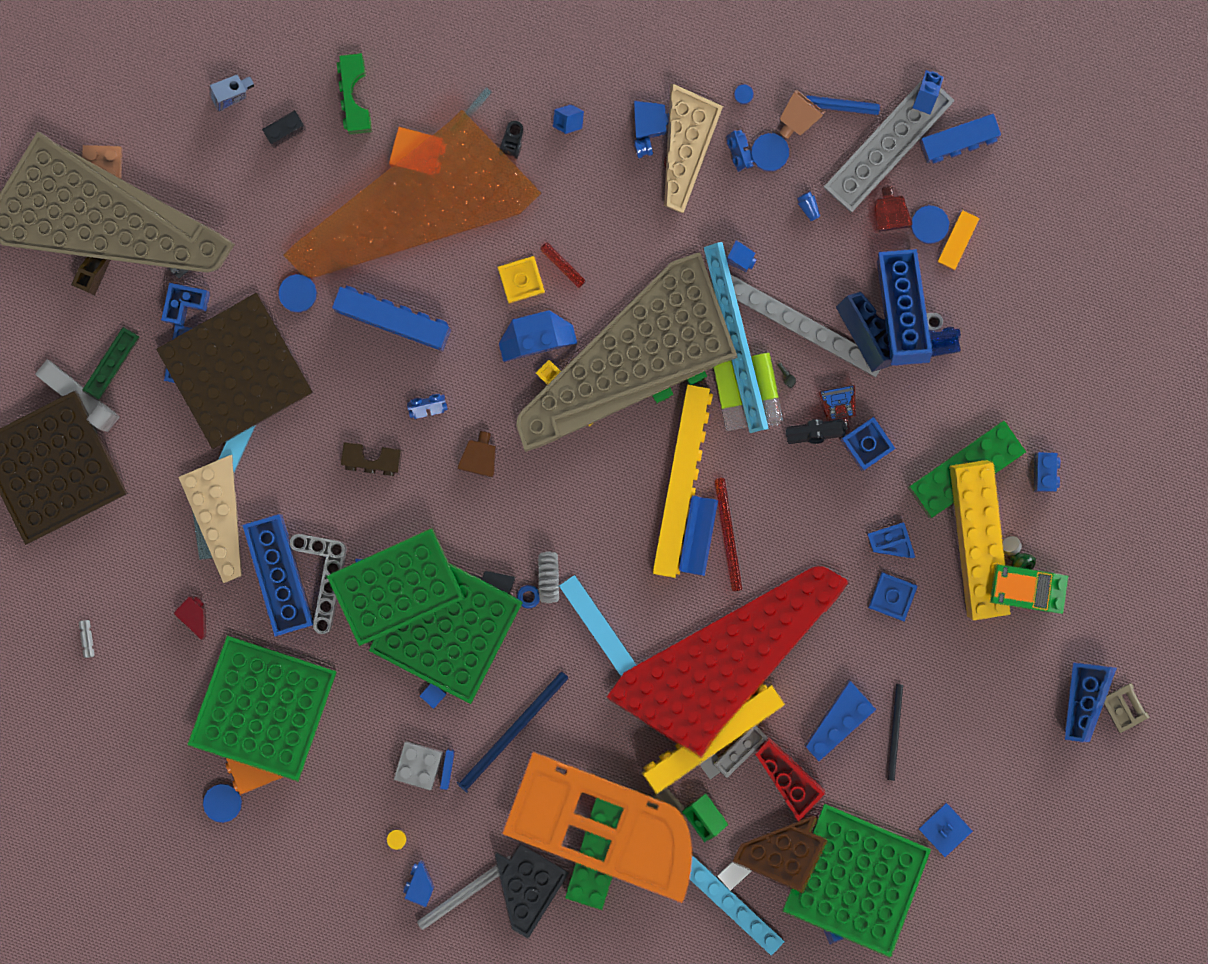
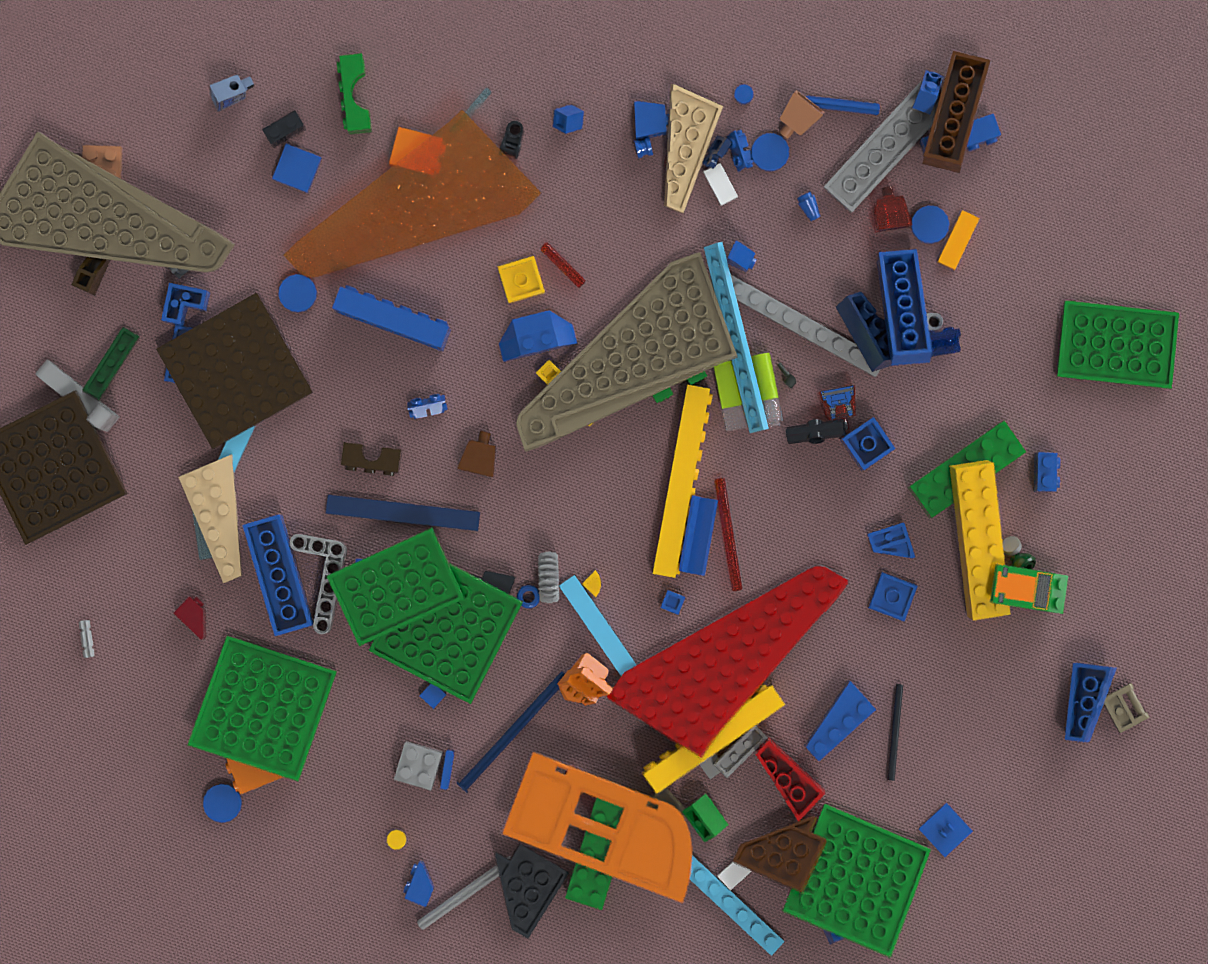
none -> blue tile [272,144,322,193]
none -> dark blue tile [326,495,481,531]
none -> orange piece [557,653,613,706]
none -> yellow tile [582,570,601,597]
none -> blue plate [660,590,685,615]
none -> dark blue plate [702,136,732,169]
none -> white tile [703,163,738,206]
none -> reddish brown brick [922,51,990,173]
none -> green plate [1056,300,1179,389]

